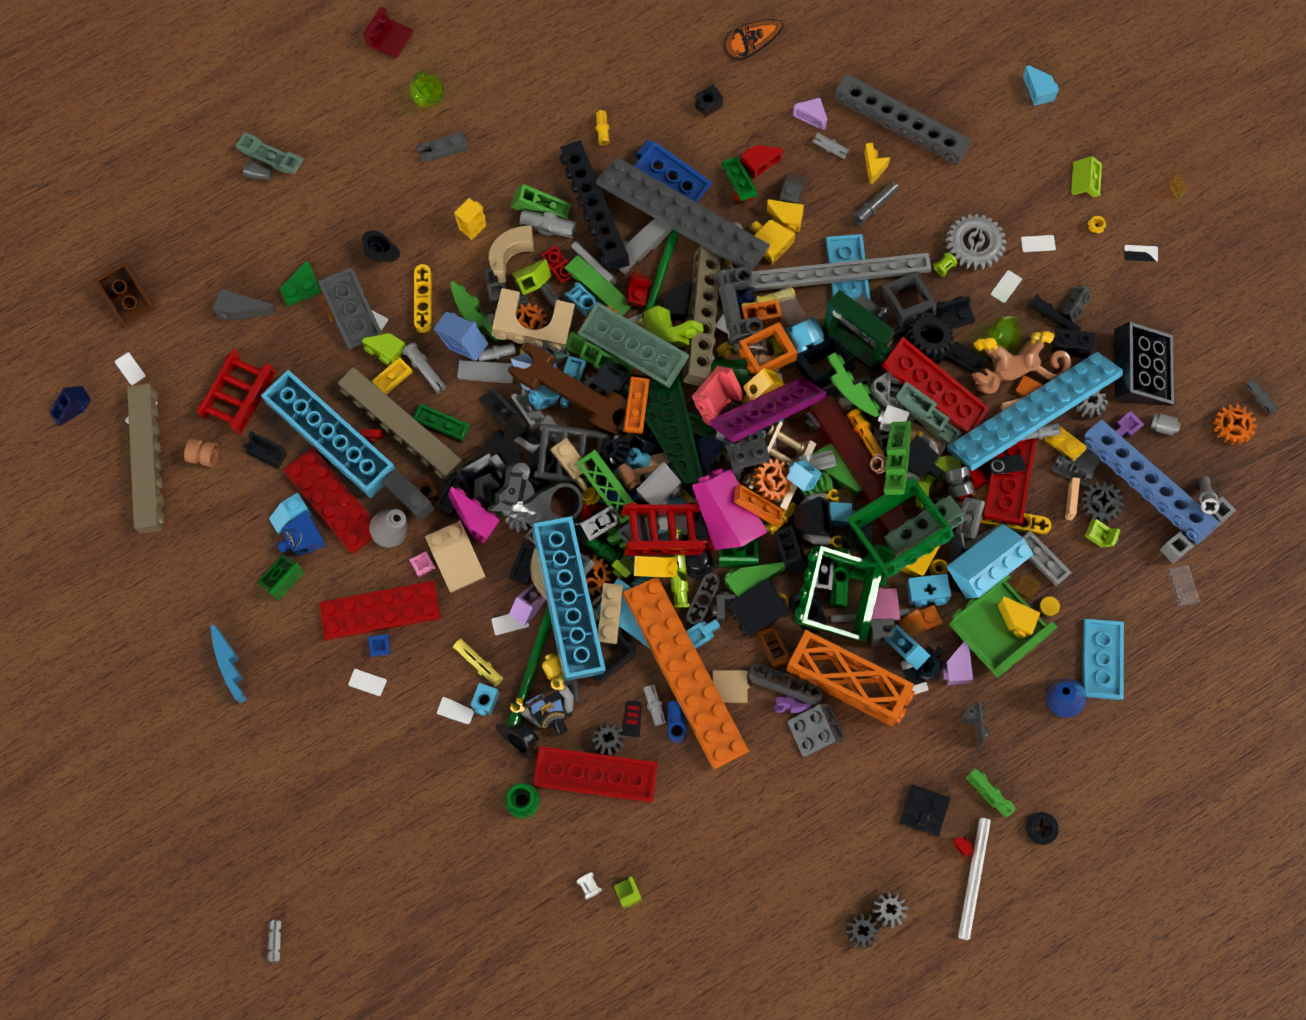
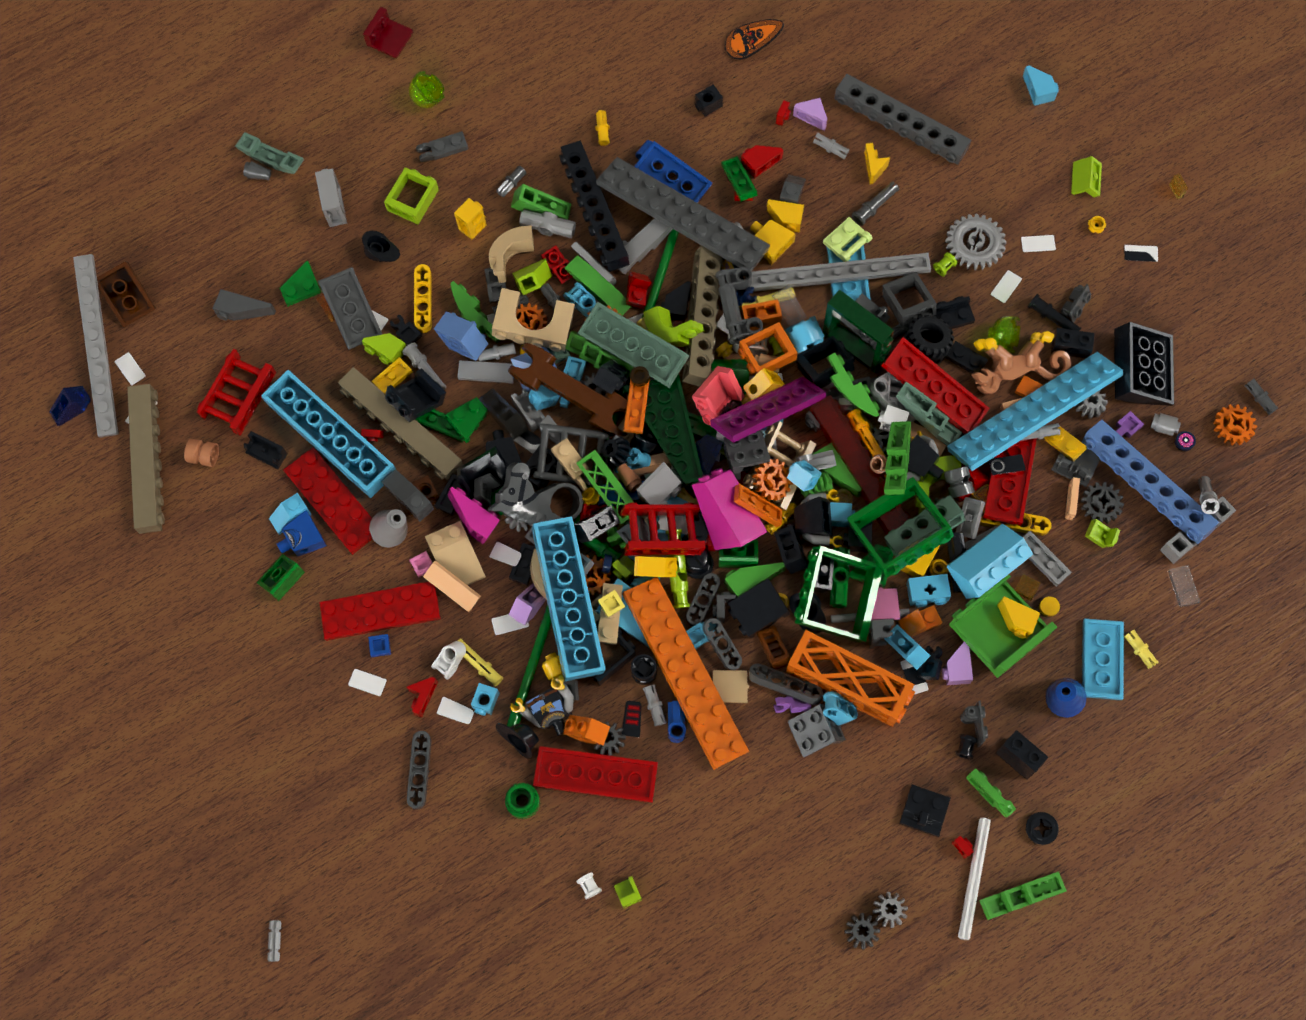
dark azure slope [210,624,247,703] -> none
none -> light grey plate [73,254,119,438]
none -> light grey window [315,168,347,227]
none -> lime window [384,167,439,224]
none -> black panel [385,368,446,422]
none -> black plate [390,315,422,346]
none -> red slope [406,677,438,718]
none -> dark grey beam [407,731,432,810]
none -> light nougat tile [423,561,481,612]
none -> white piece [432,641,466,680]
none -> green wing [446,397,487,443]
none -> white sticker [489,542,521,566]
none -> dark grey axle [496,166,526,197]
none -> orange brick [563,715,610,746]
none -> light yellow plate [598,590,625,618]
none -> dark blue tile [601,554,612,574]
none -> dark brown tile [630,366,650,386]
none -> black wheel [631,654,657,685]
none -> dark grey beam [702,618,742,670]
none -> red plate [776,100,792,126]
none -> yellowish green plate [823,217,873,262]
none -> medium azure piece [823,691,858,726]
none -> black bush [955,734,978,759]
none -> bright green slope [979,872,1067,920]
none -> black panel [996,731,1048,780]
none -> light yellow pin [1124,630,1159,669]
none -> tile [1175,431,1196,451]

